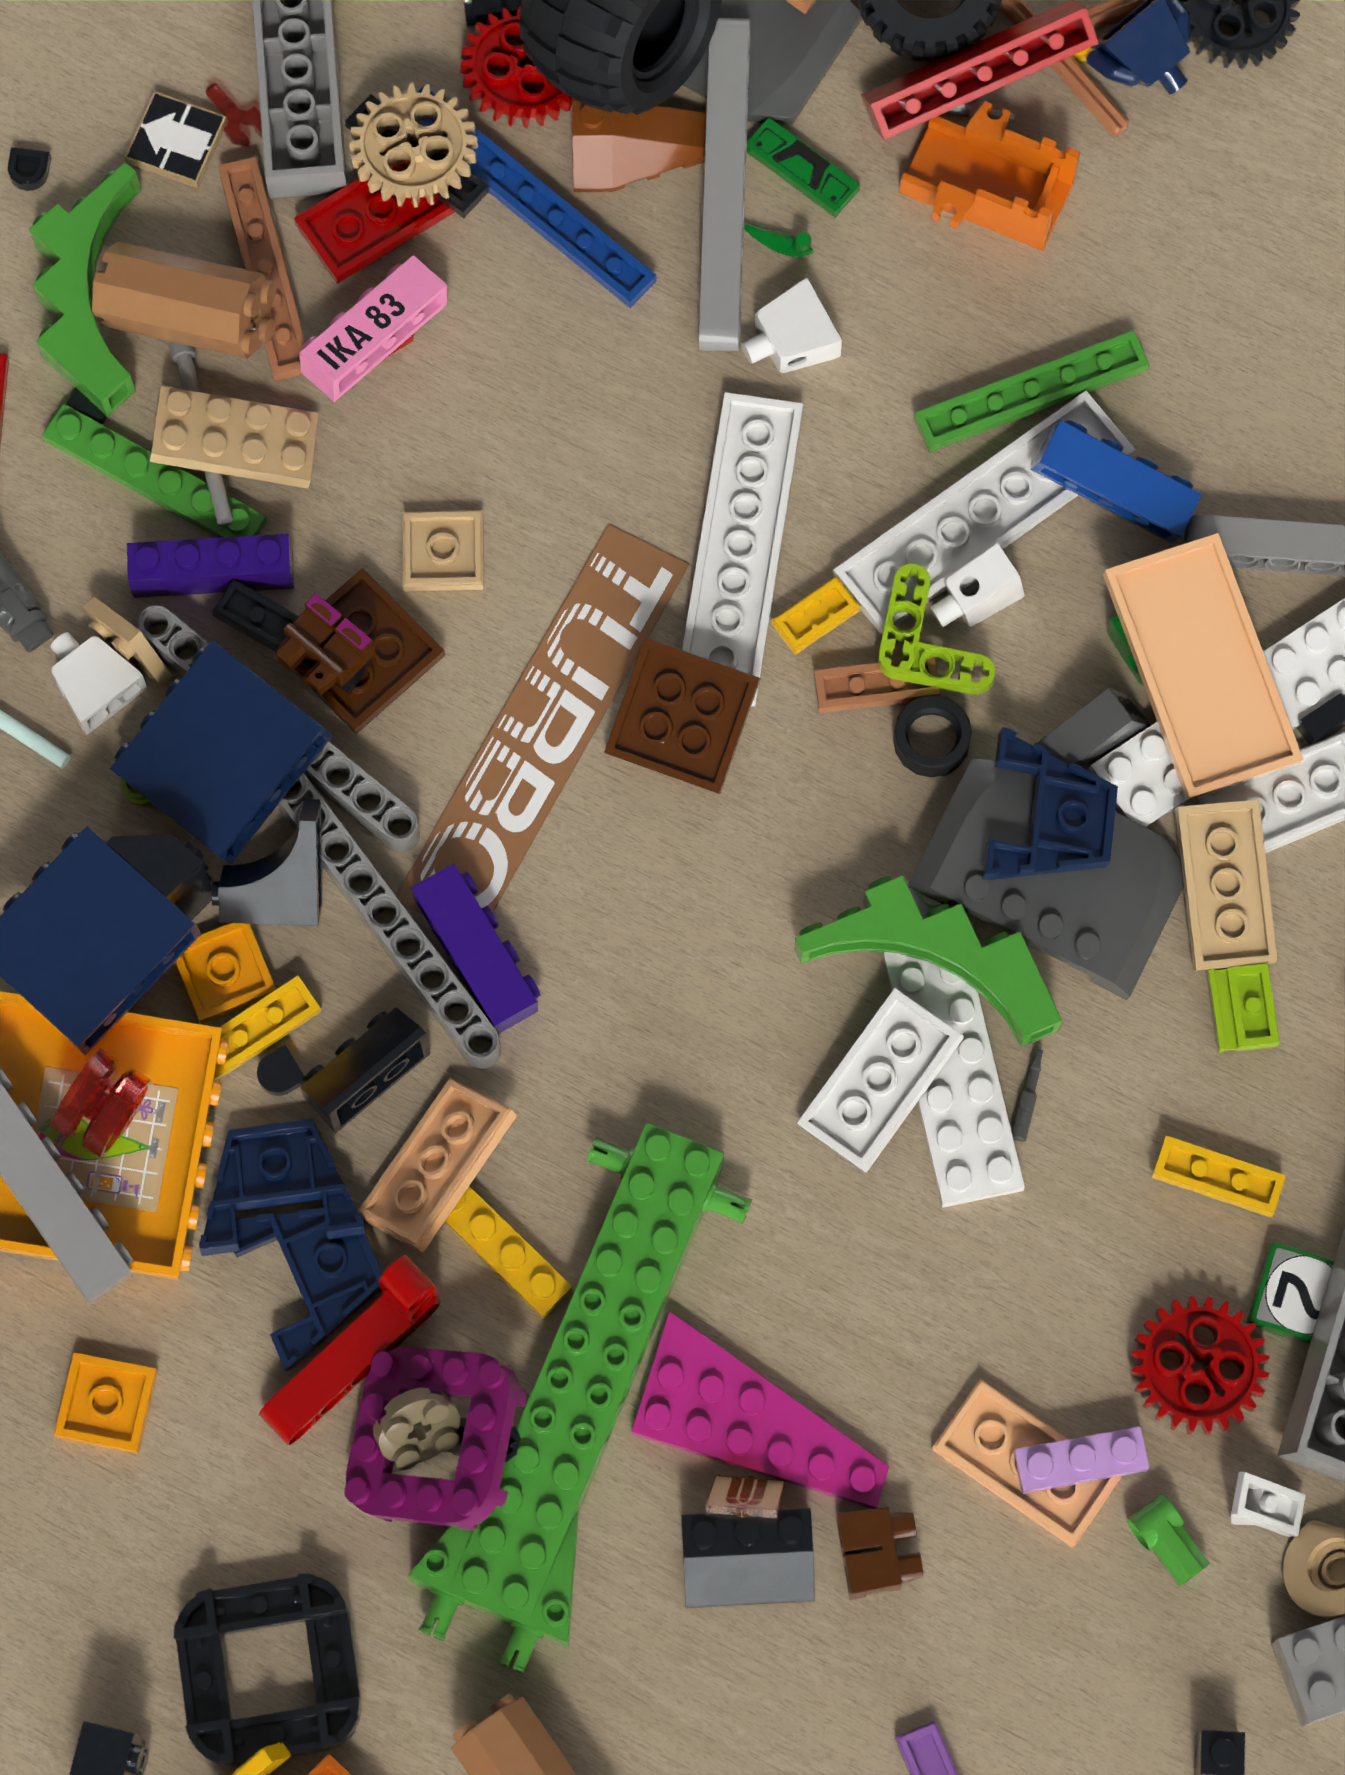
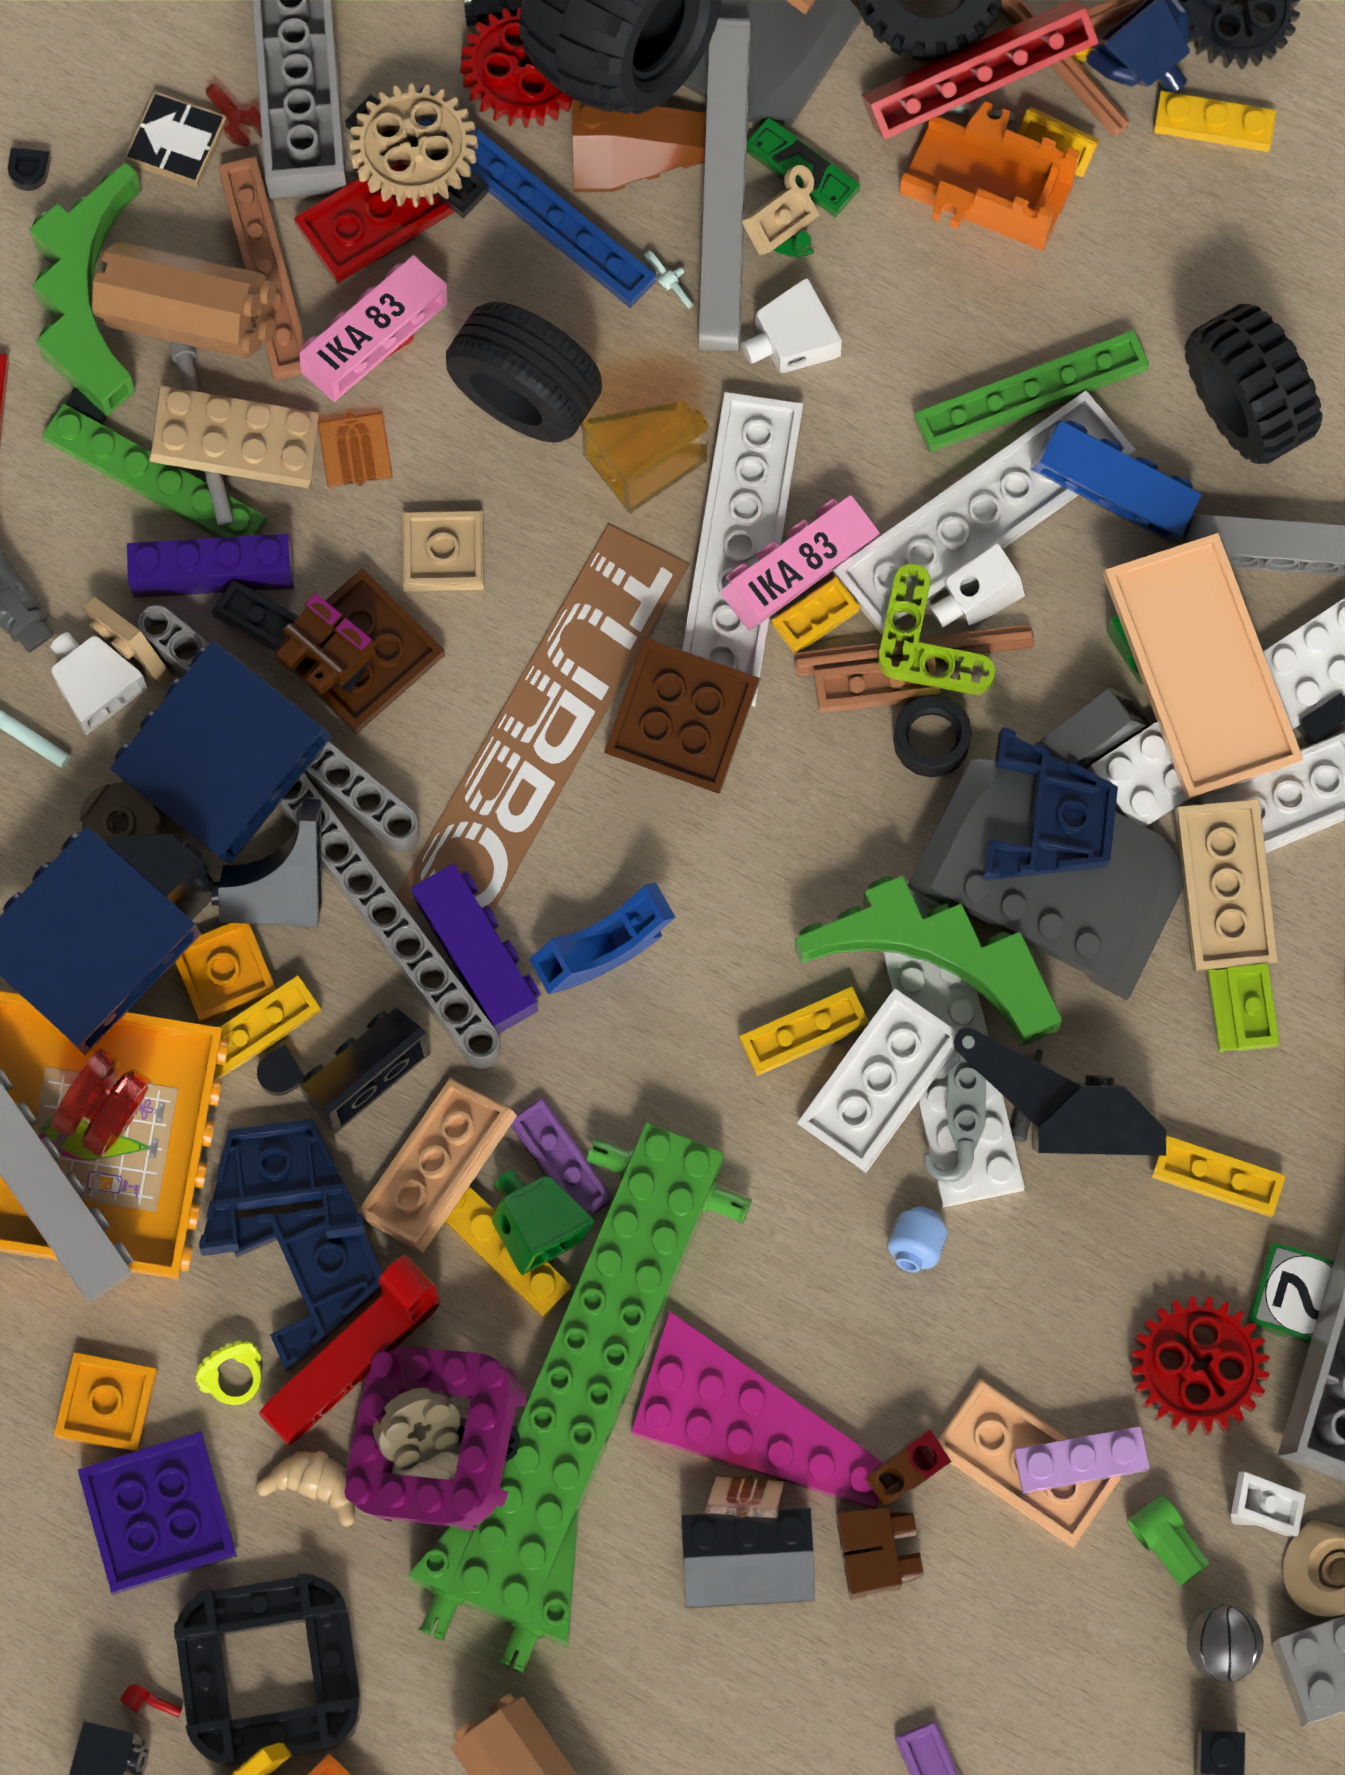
none -> dark purple plate [77,1431,237,1595]
none -> dark tan plate [79,782,165,844]
none -> red hand [120,1684,183,1718]
none -> neon yellow piece [195,1340,262,1405]
none -> tan piece [255,1450,355,1527]
none -> clear orange piece [318,411,393,487]
none -> black tyre [446,301,602,443]
none -> green torso [492,1169,595,1276]
none -> medium lavender tile [510,1097,614,1216]
none -> blue arch [529,882,676,994]
none -> clear yellow slope [581,400,709,514]
none -> light aqua piece [644,250,694,309]
none -> bright pink brick [720,495,880,631]
none -> yellow plate [739,986,870,1077]
none -> tan hinge [741,165,820,256]
none -> nougat axle [794,624,1034,676]
none -> leg [864,1430,952,1506]
none -> light blue head [887,1207,948,1272]
none -> black slope [923,1027,1167,1183]
none -> yellow plate [1017,106,1100,178]
none -> yellow plate [1154,91,1277,152]
none -> black tyre [1185,304,1322,464]
none -> flat silver piece [1186,1604,1264,1682]

